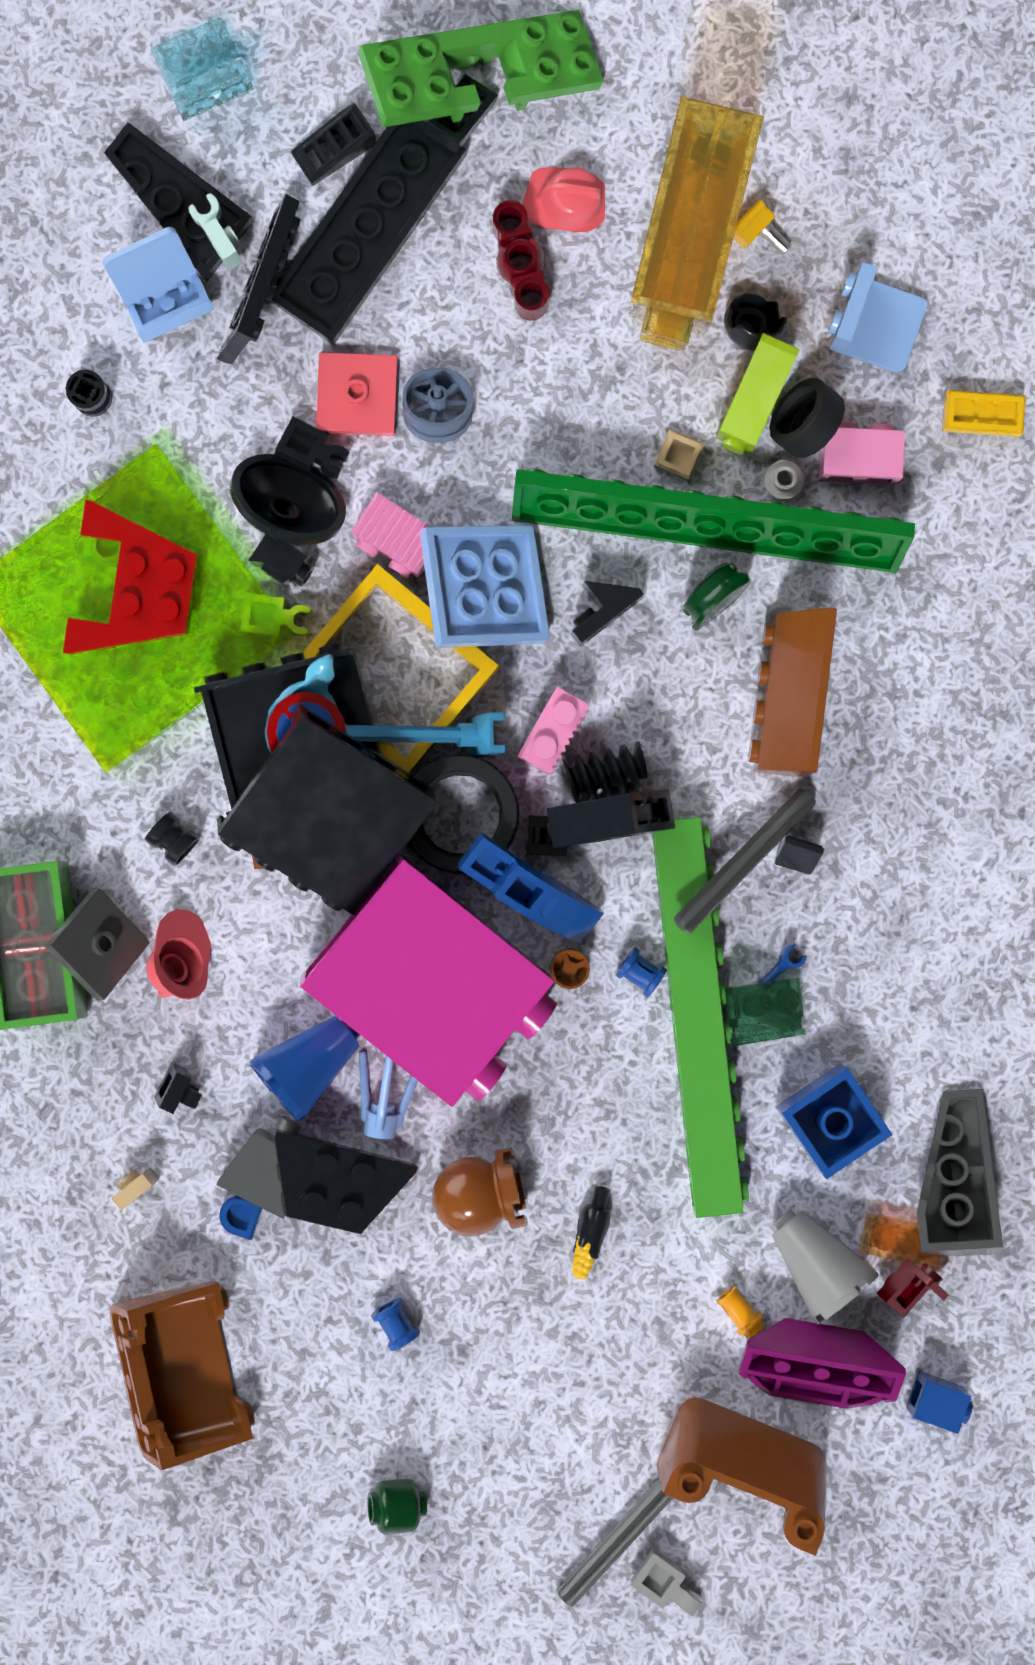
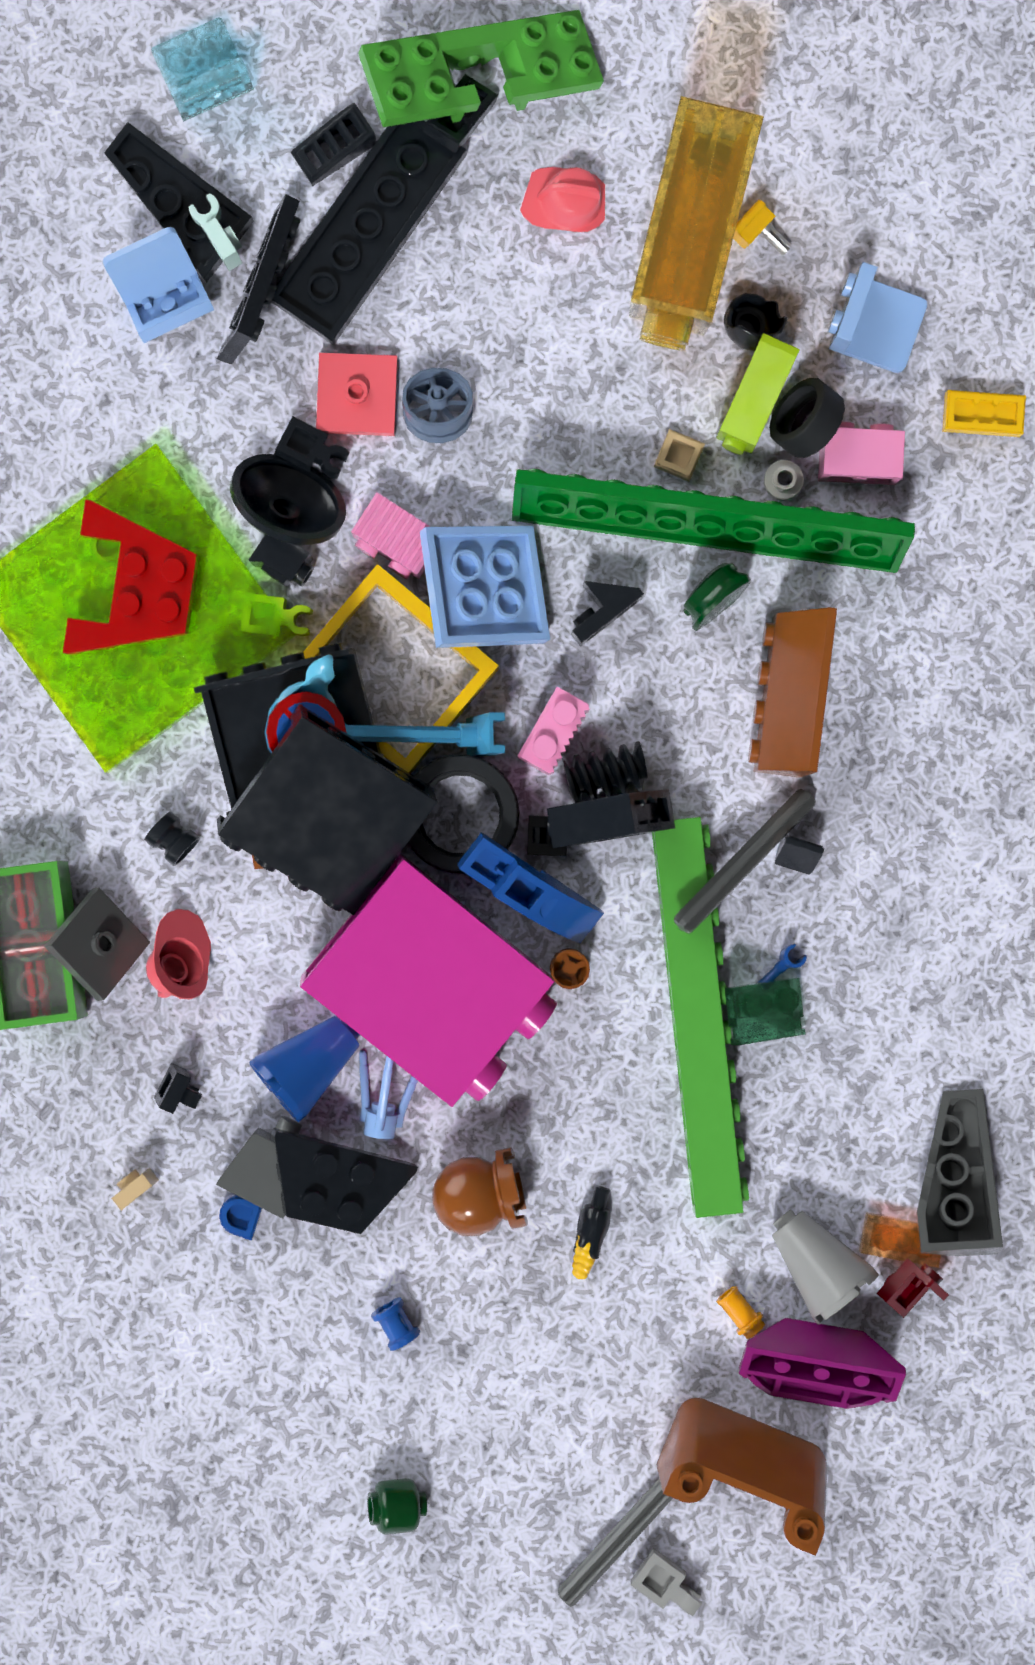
black wheel [65,369,112,417] -> none
dark orange windscreen [110,1281,255,1471] -> none
dark red piece [492,200,549,321] -> none
blue bush [615,947,667,998] -> none
blue brick [776,1063,893,1180] -> none
blue brick [906,1371,973,1434] -> none

